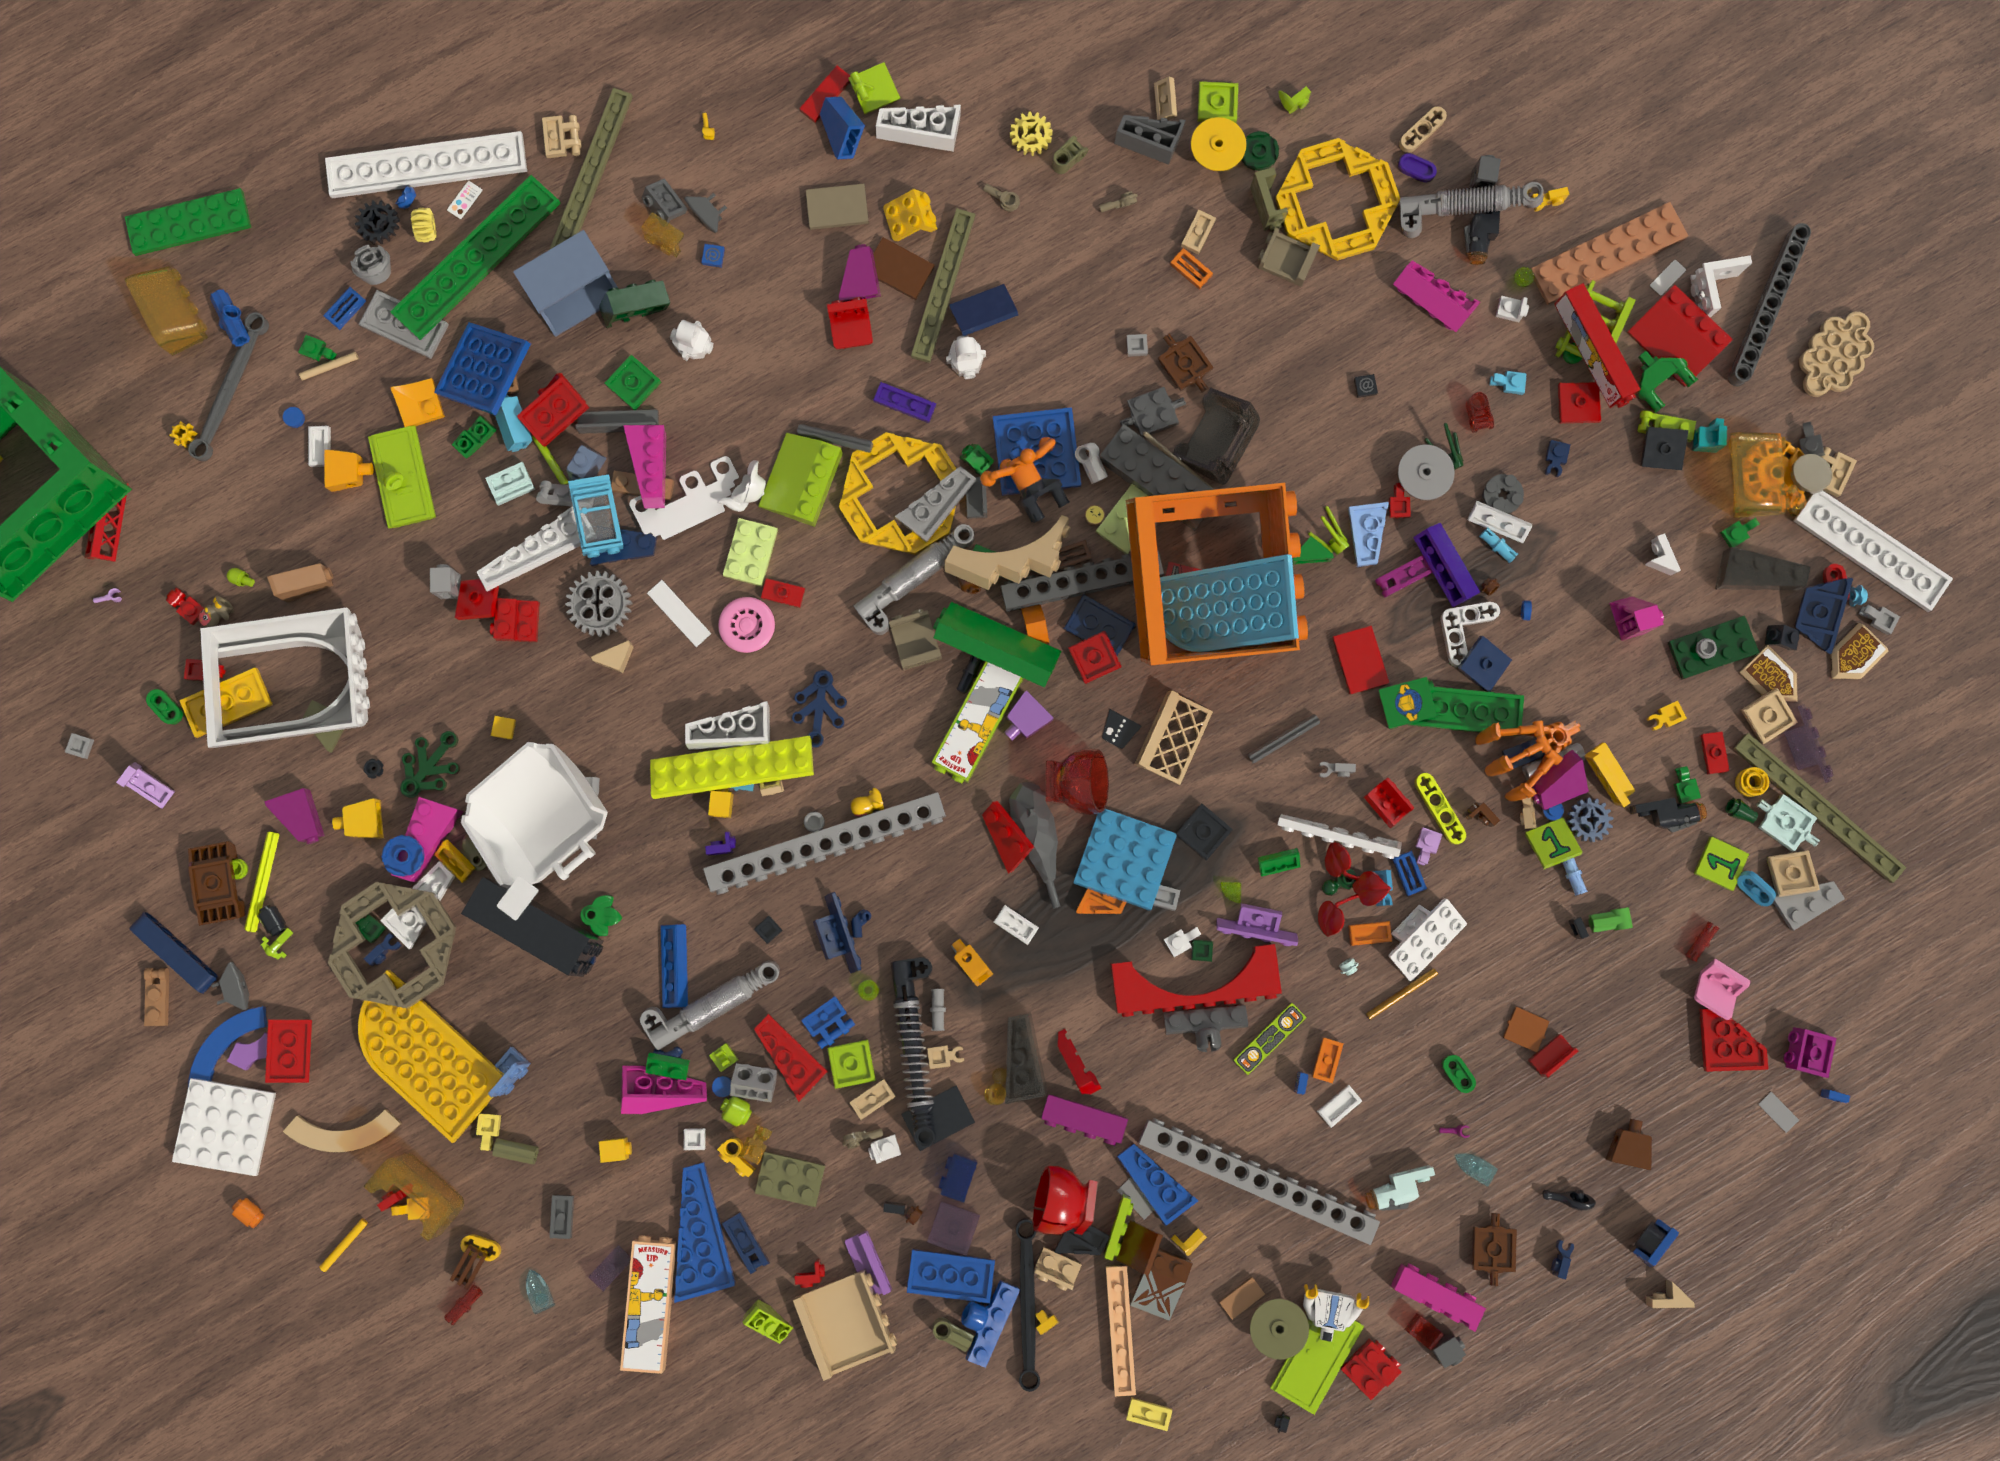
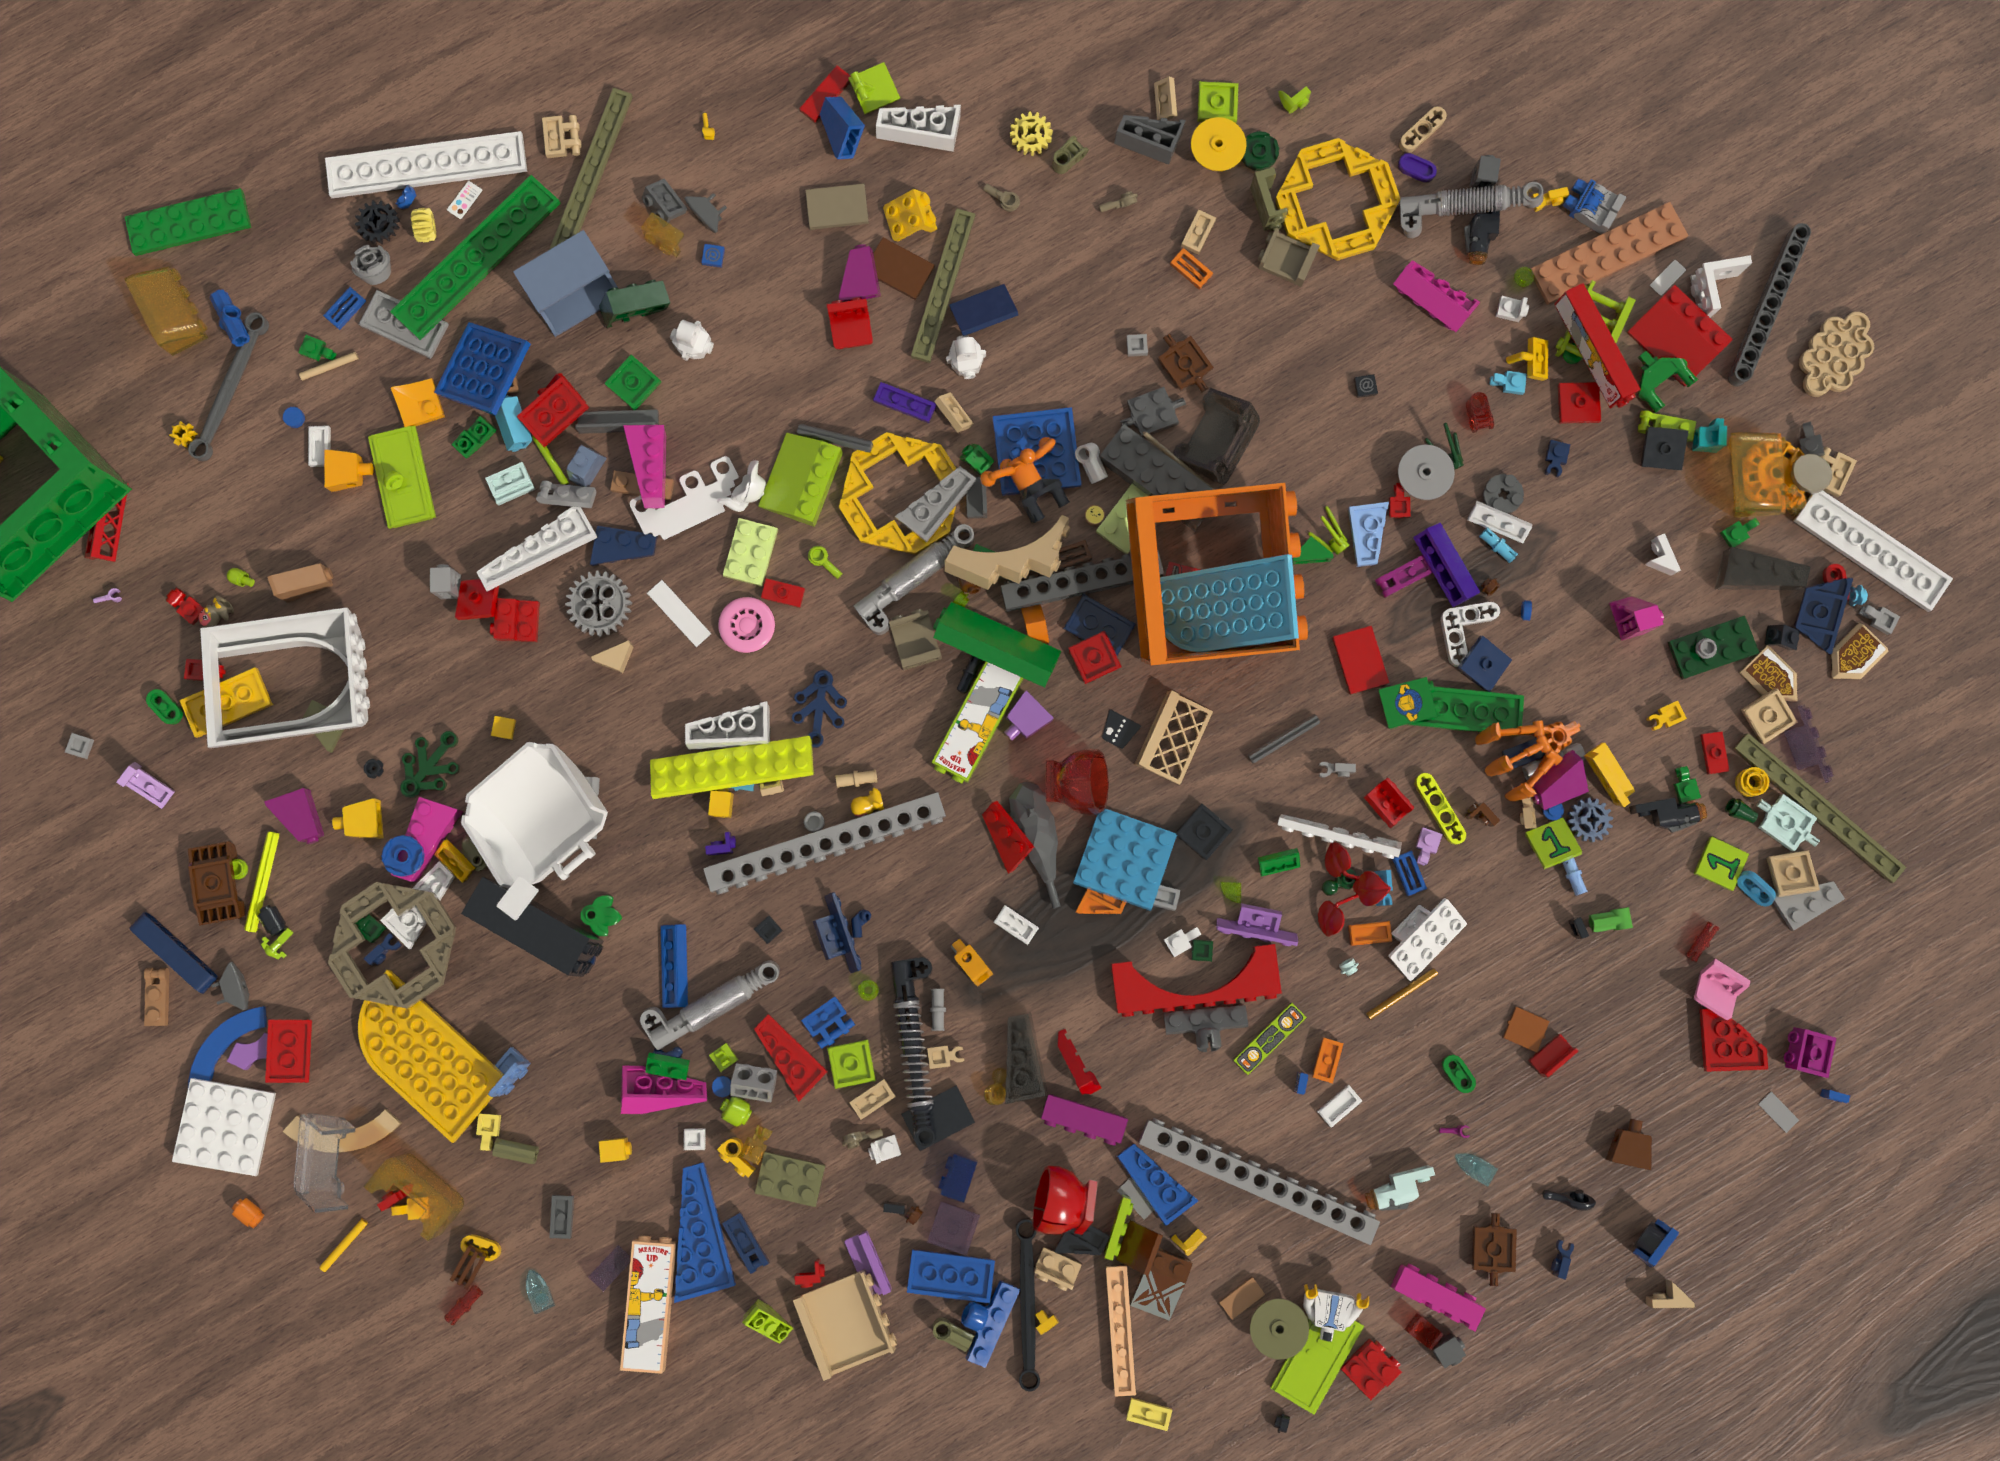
medium azure door [568,474,623,558] -> none
none -> clear windscreen [294,1113,356,1213]
none -> lime plate [808,546,843,579]
none -> tan pin [835,769,877,788]
none -> tan plate [934,392,974,433]
none -> clear neon green plate [953,591,970,607]
none -> yellow plate [1506,337,1548,381]
none -> hips [1562,179,1626,235]

